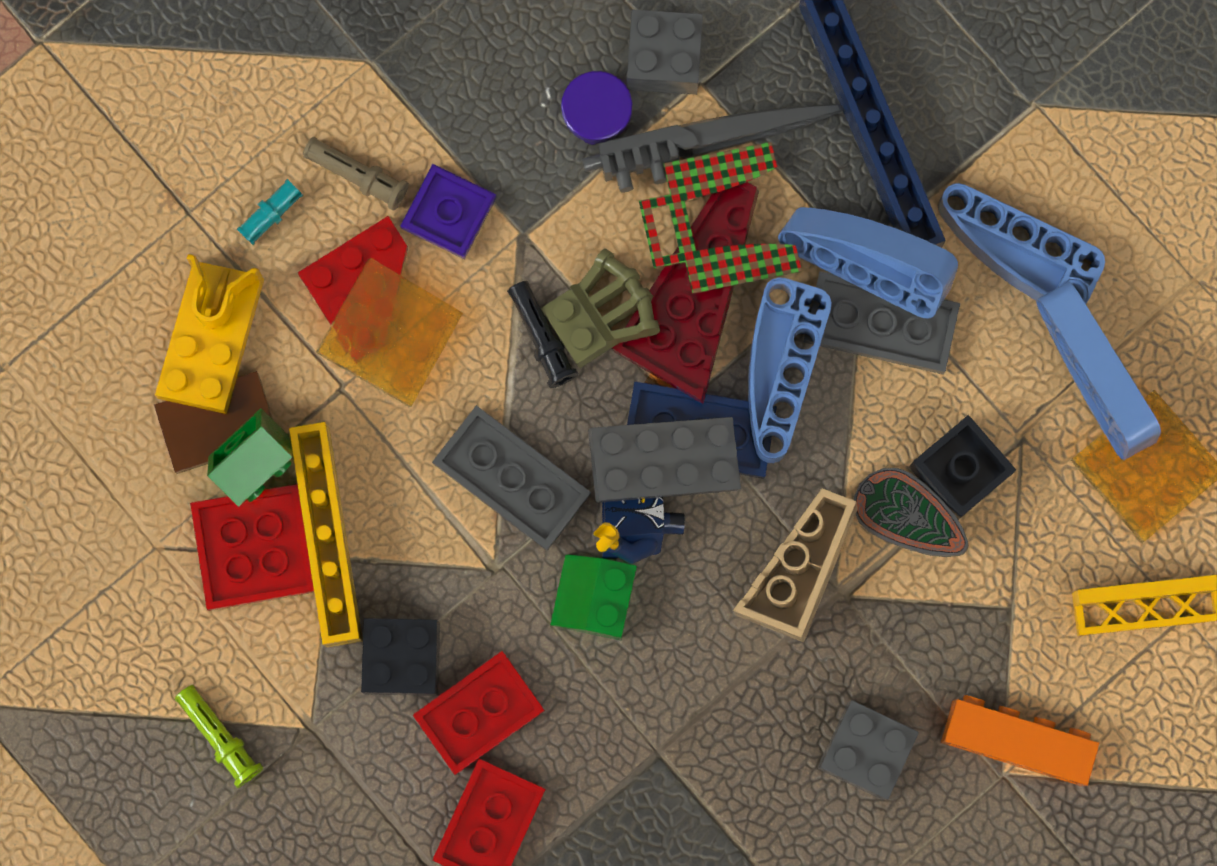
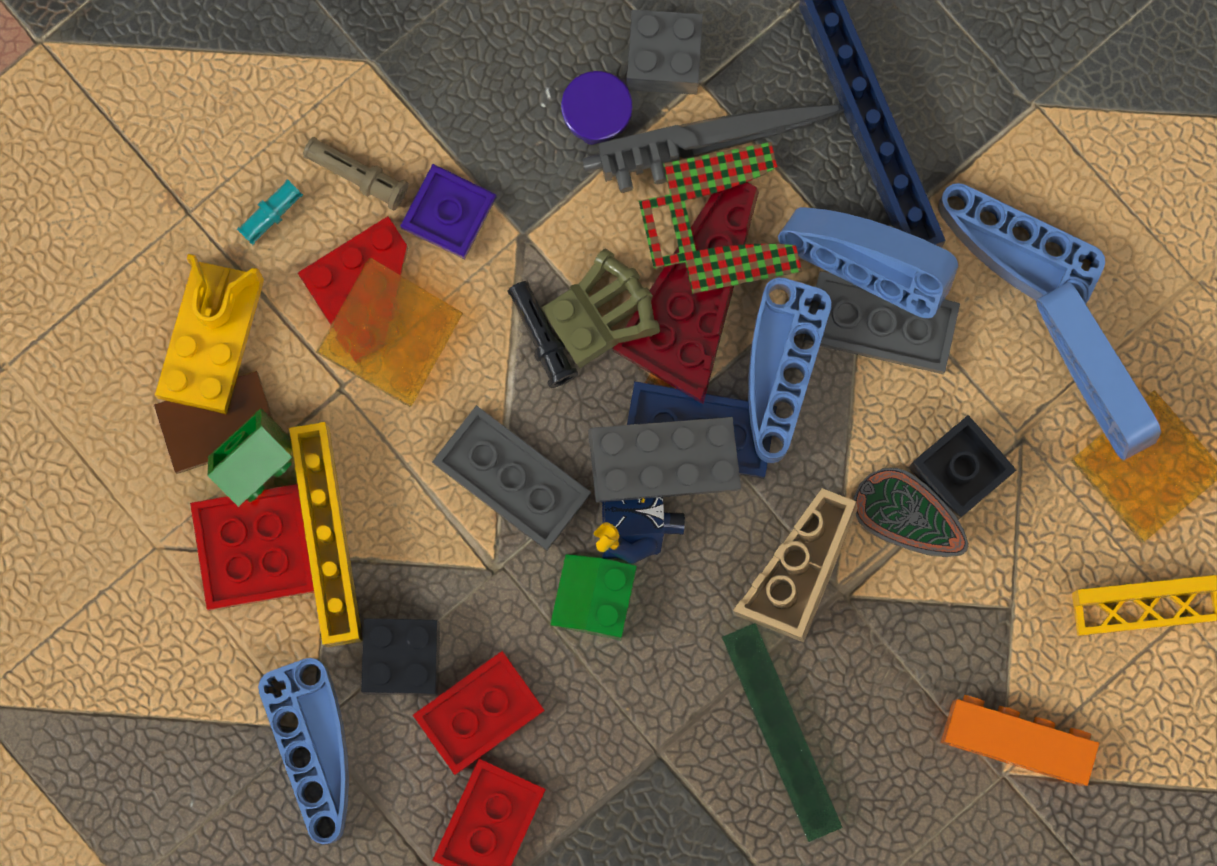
lime pin [174,685,263,788] -> none
dark grey brick [817,700,919,800] -> none
none -> medium blue beam [258,658,349,844]
none -> clear green plate [721,623,843,842]

